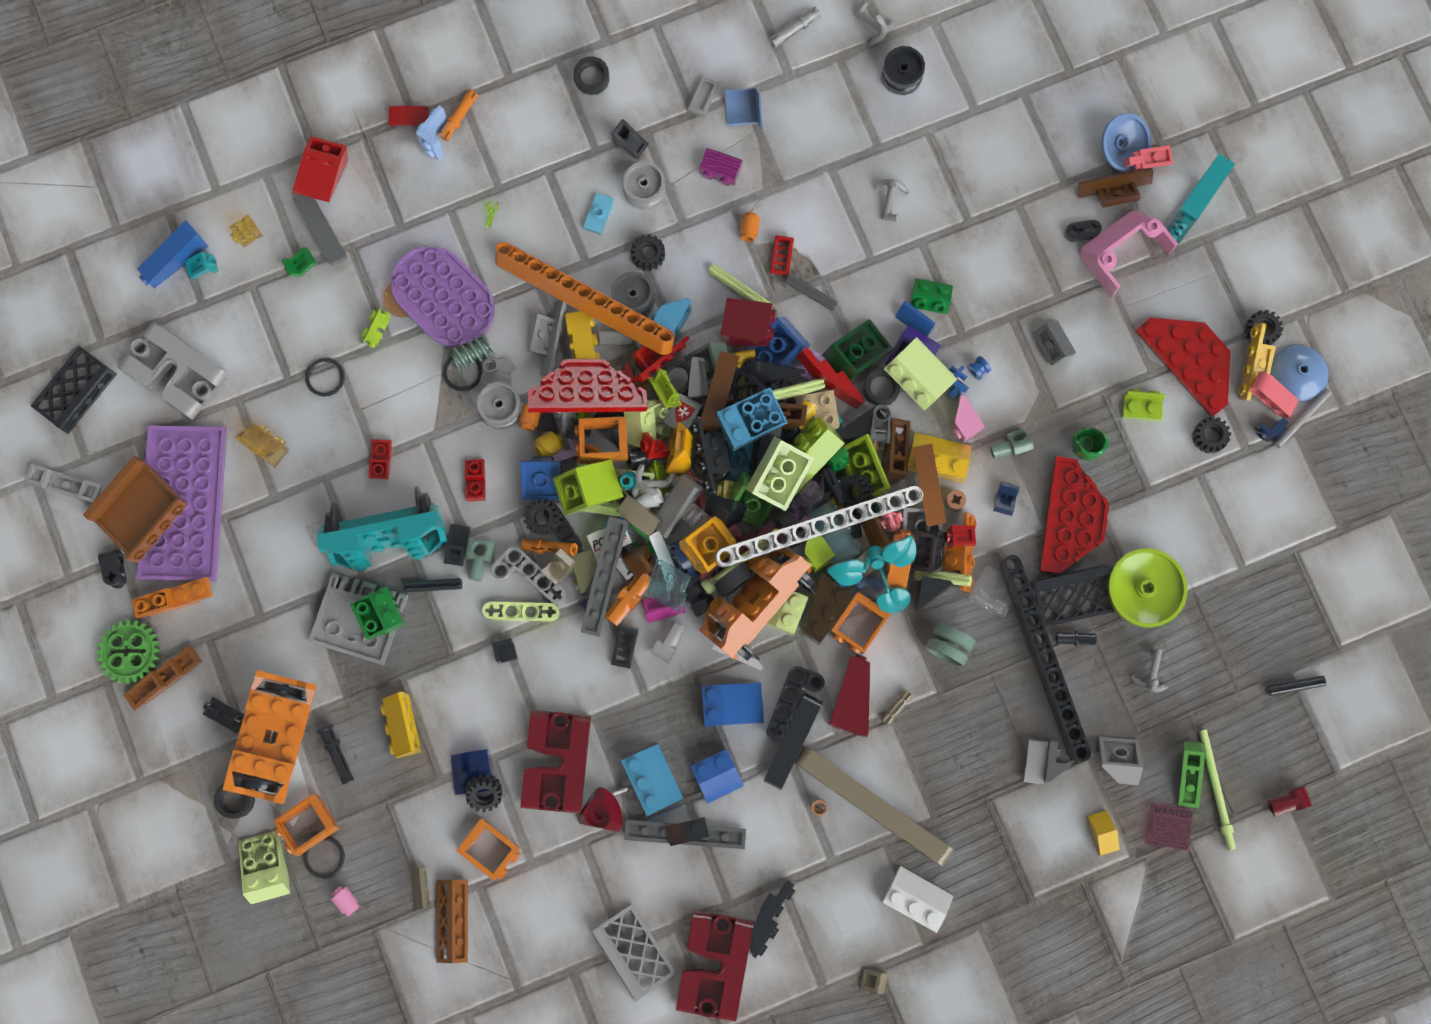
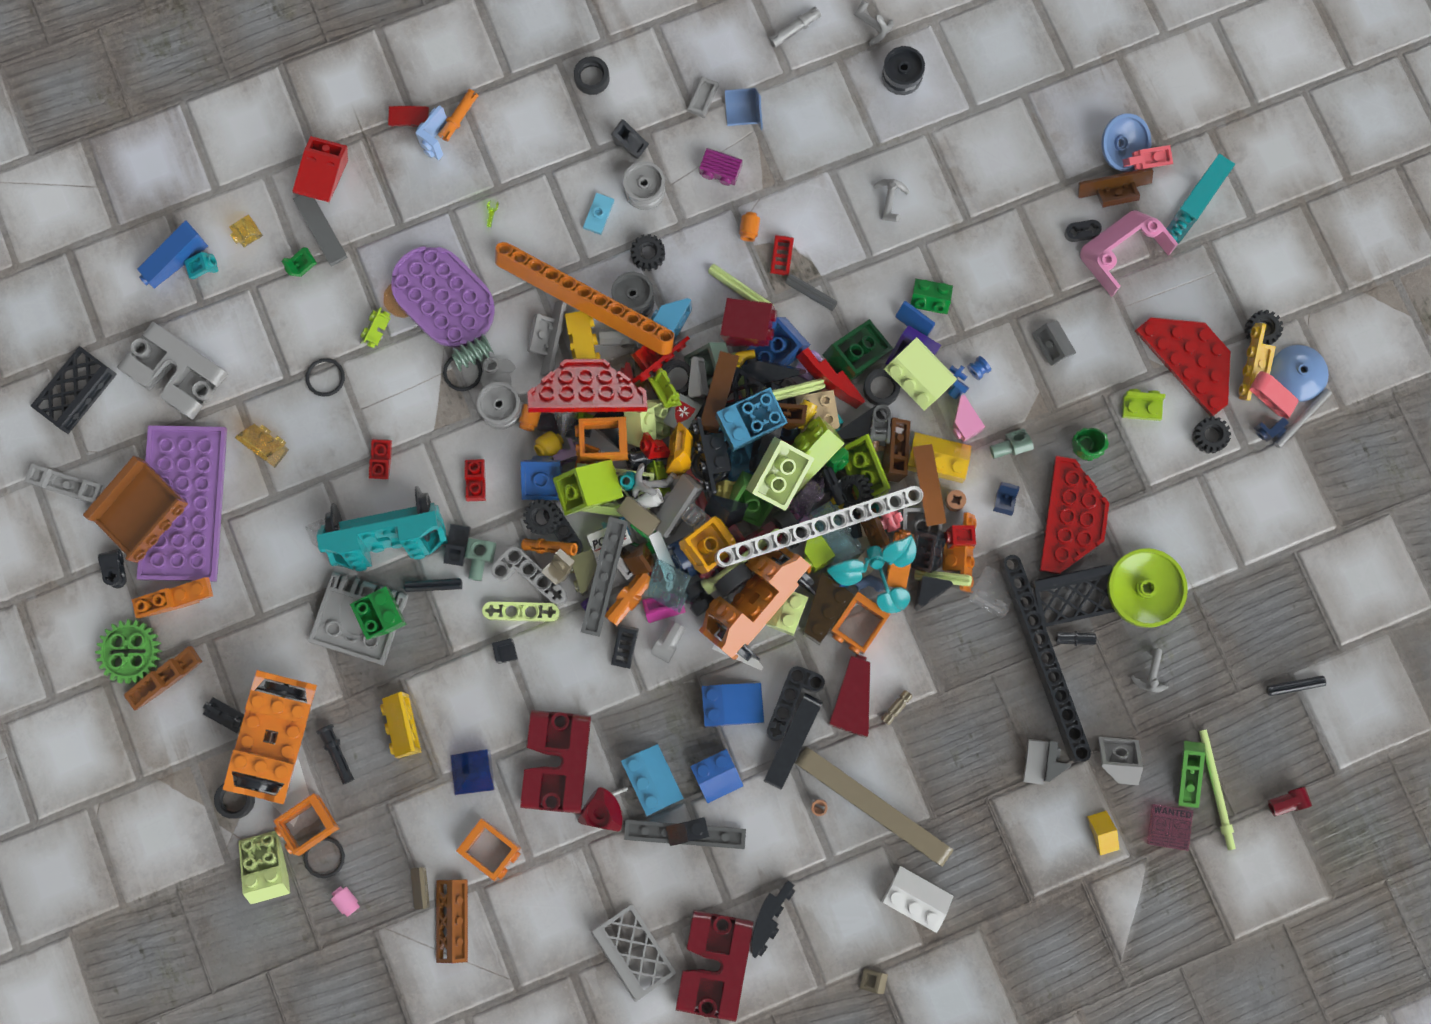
black tyre [466,773,502,812] -> none
sand green wheel [925,623,976,667] -> none

